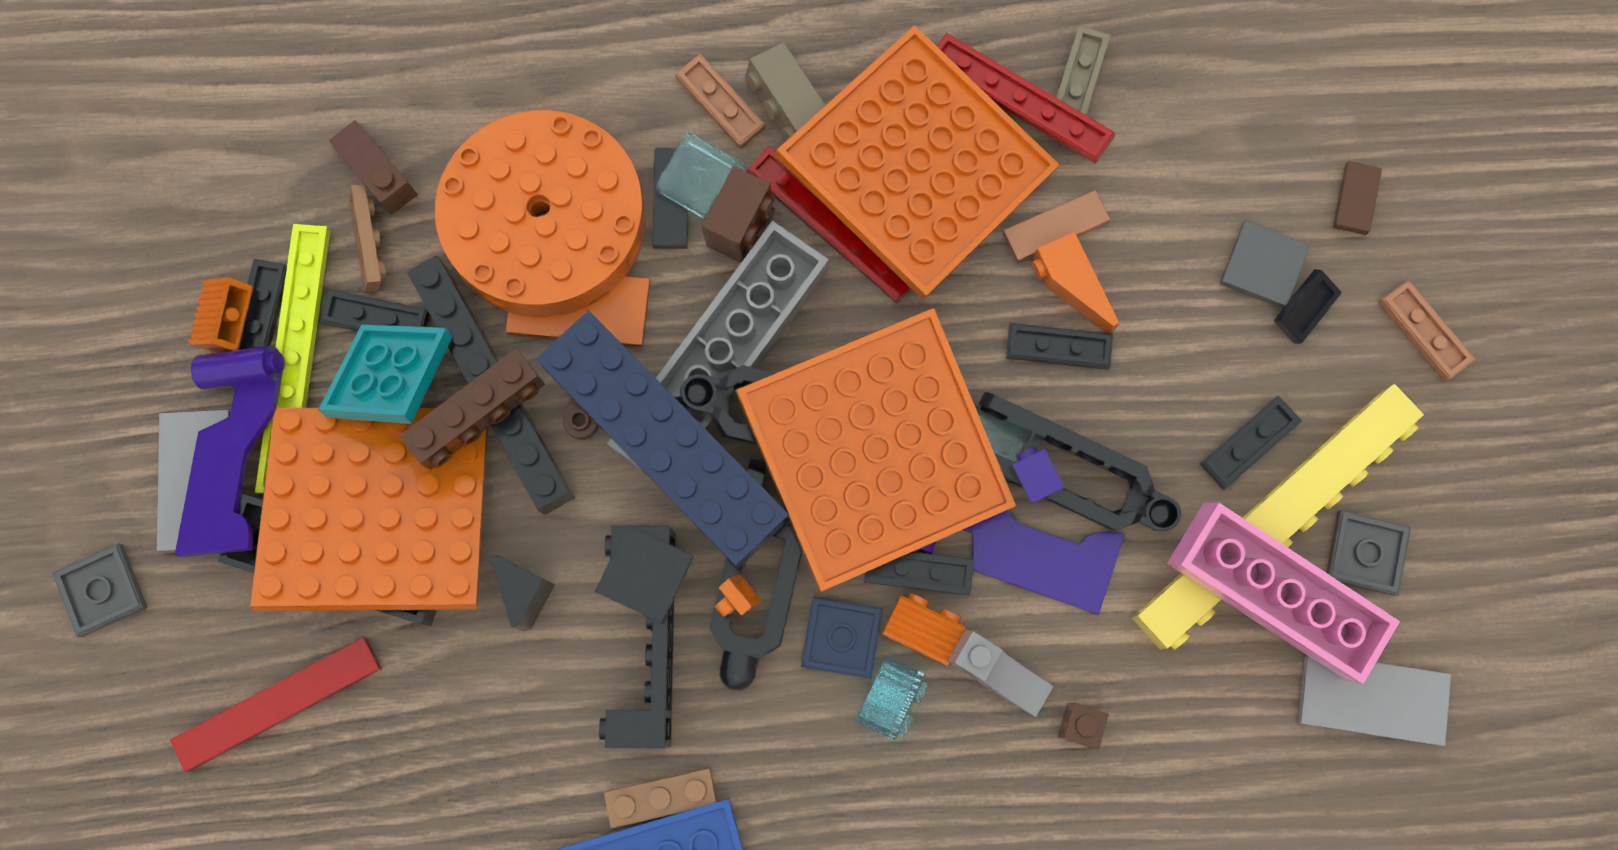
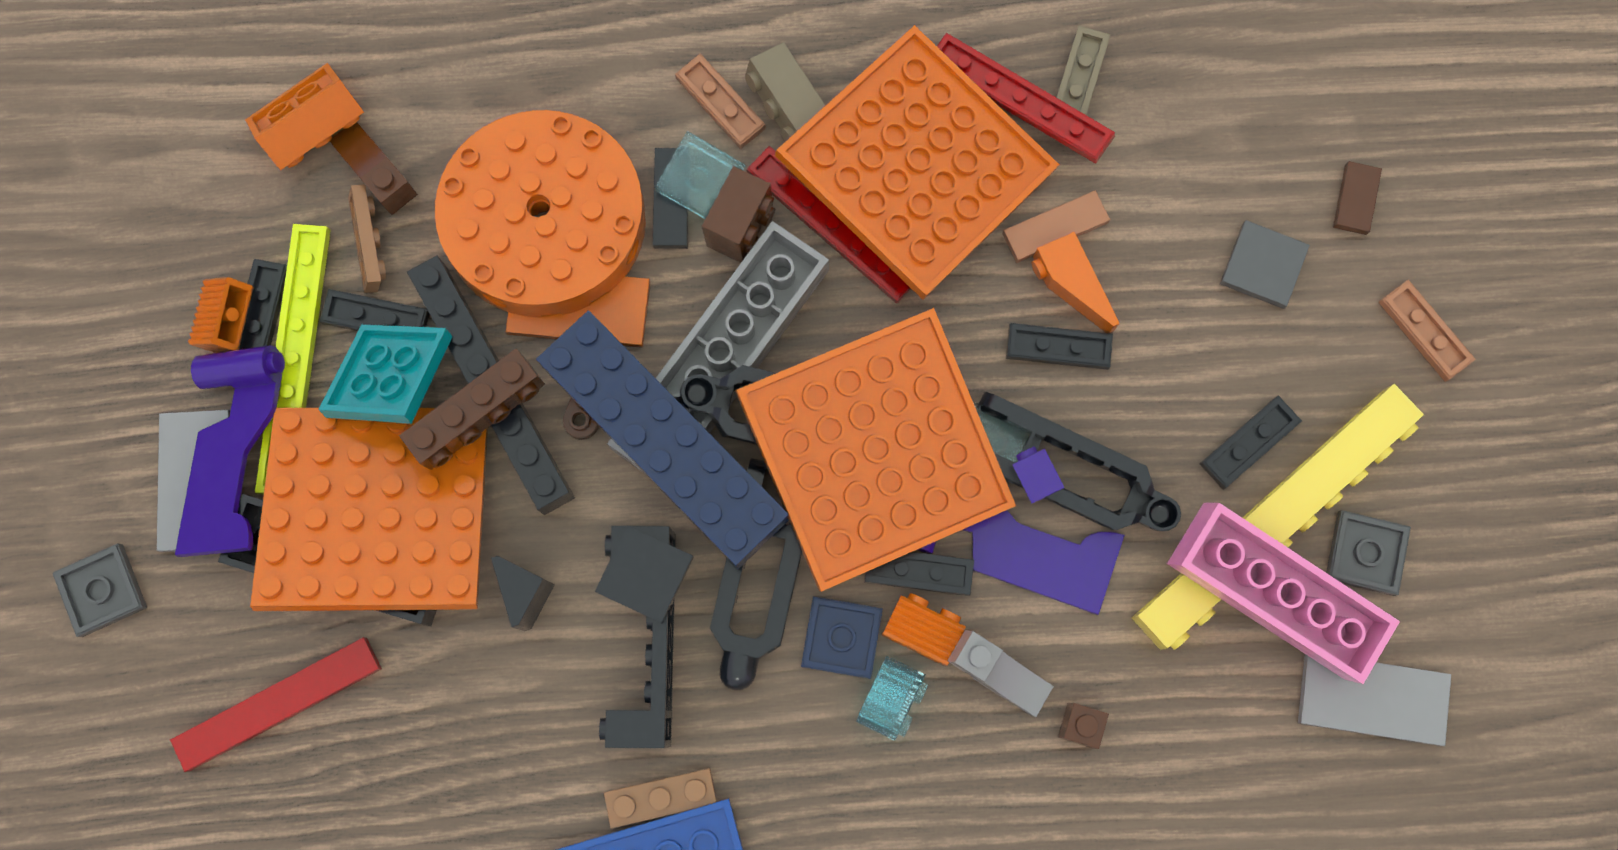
orange tile [715,574,762,617] -> none
black tile [1274,269,1342,344] -> none
none -> orange slope [245,63,364,171]

